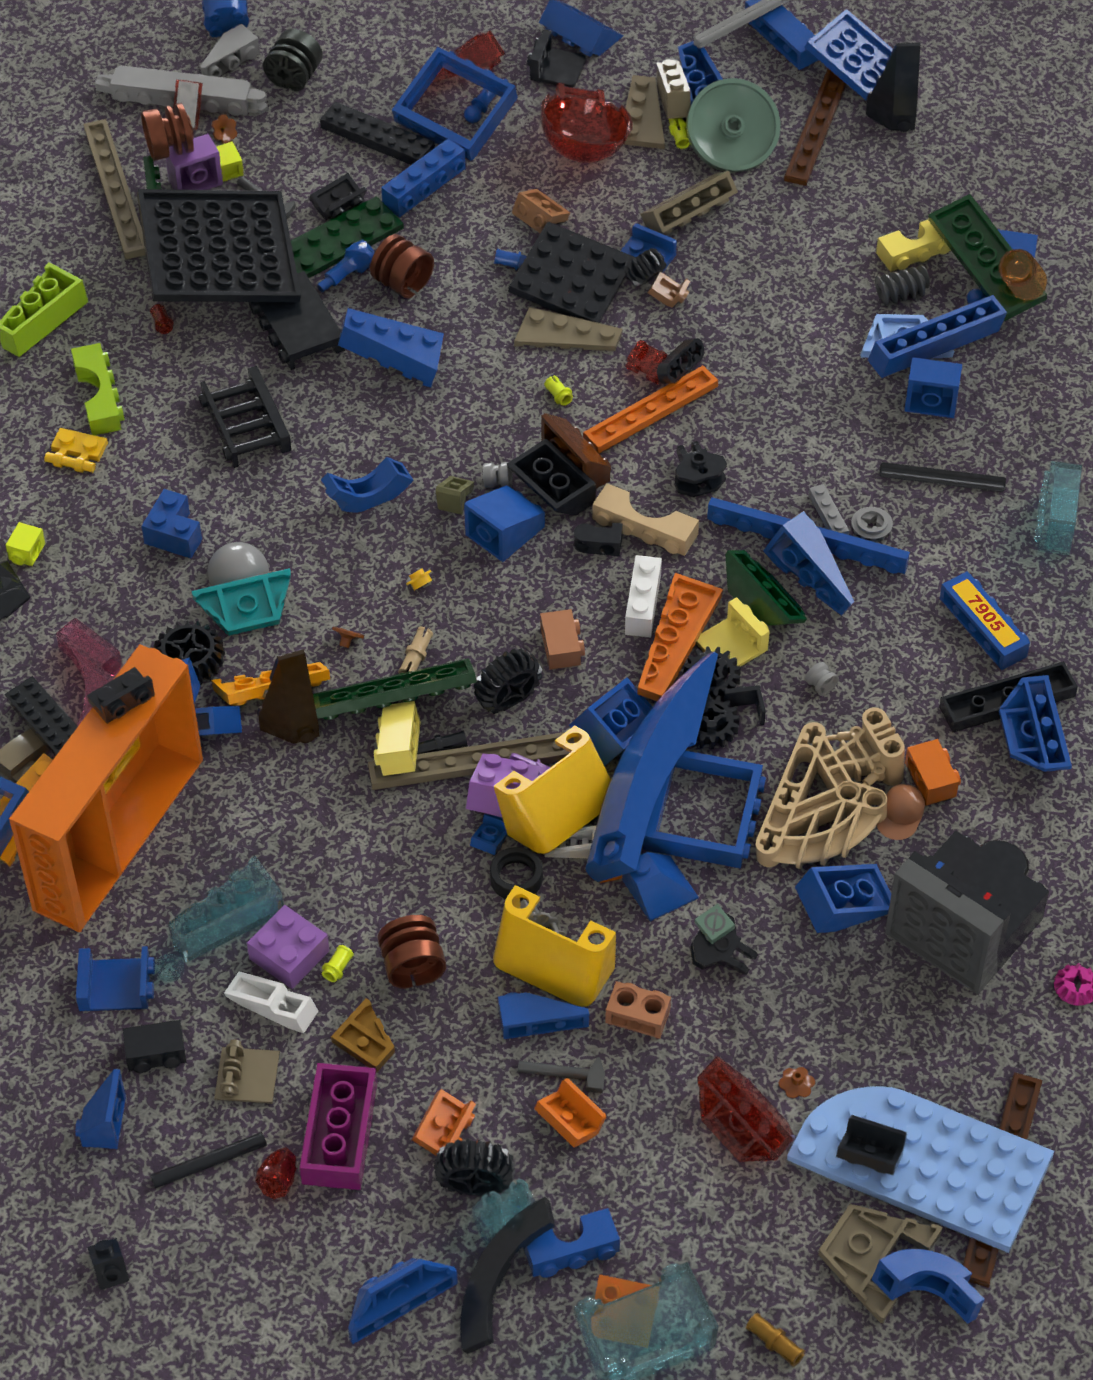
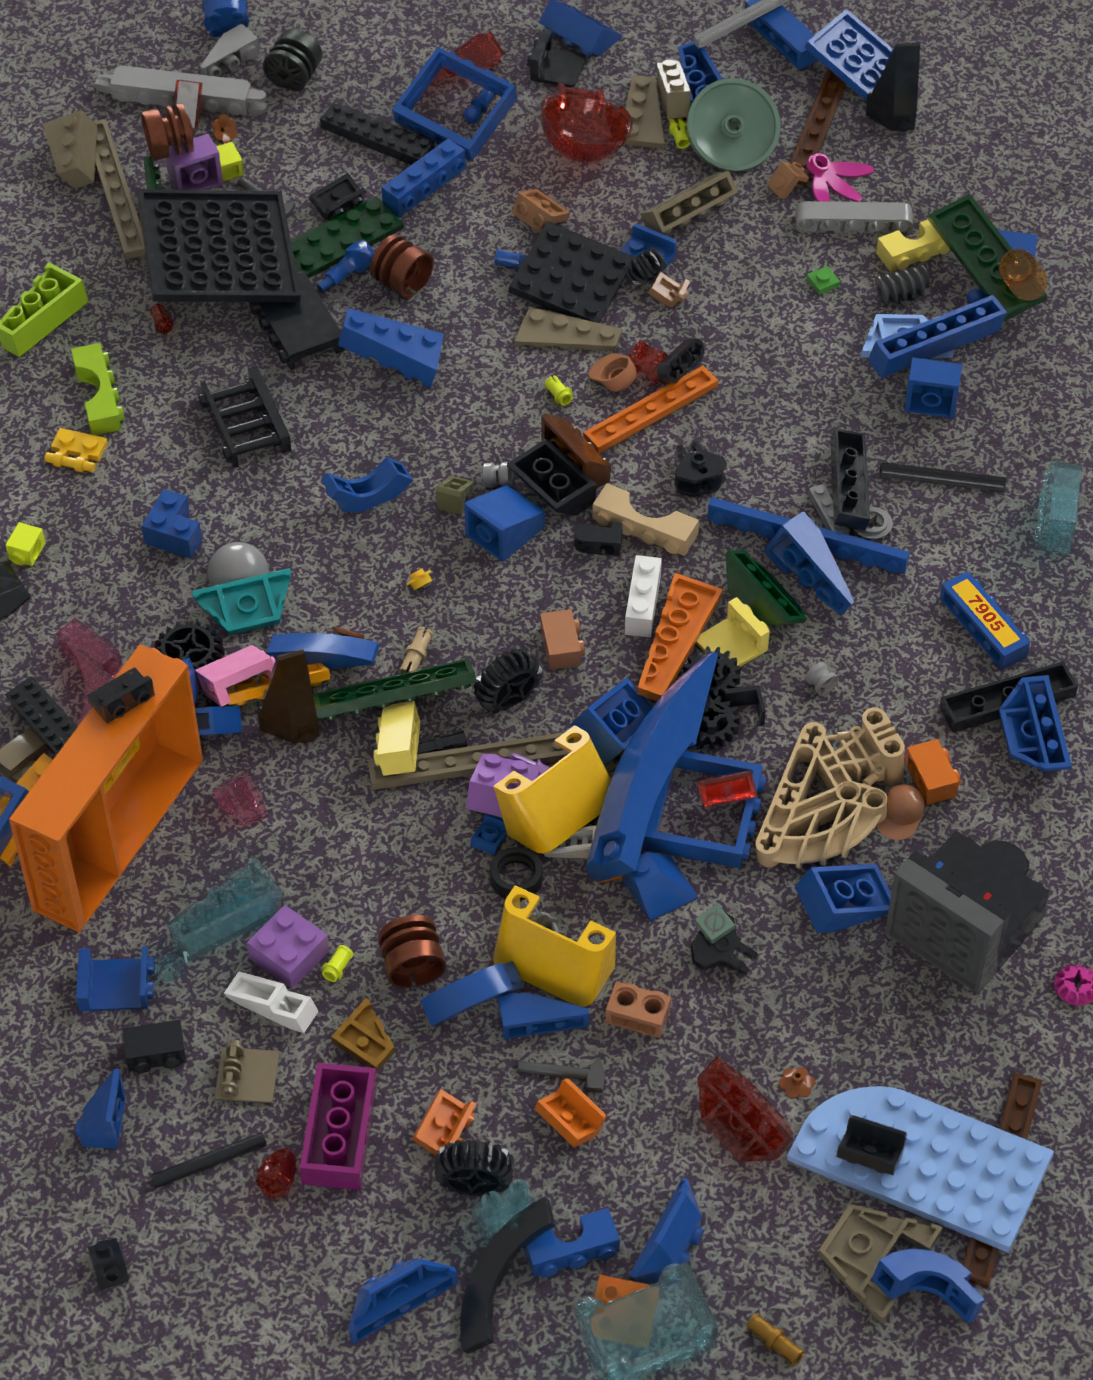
none -> dark tan wedge [43,110,97,188]
none -> bright pink panel [195,645,276,707]
none -> clear pink slope [212,772,268,827]
none -> blue slope [266,633,380,670]
none -> blue arch [420,961,524,1026]
none -> nougat cap [588,353,637,392]
none -> blue wedge [629,1177,704,1285]
none -> clear red slope [696,770,757,809]
none -> medium nougat bracket [767,161,809,199]
none -> light grey beam [795,201,914,234]
none -> dark pink plant [807,153,874,202]
none -> bright green plate [807,266,840,295]
none -> black piece [830,428,870,531]

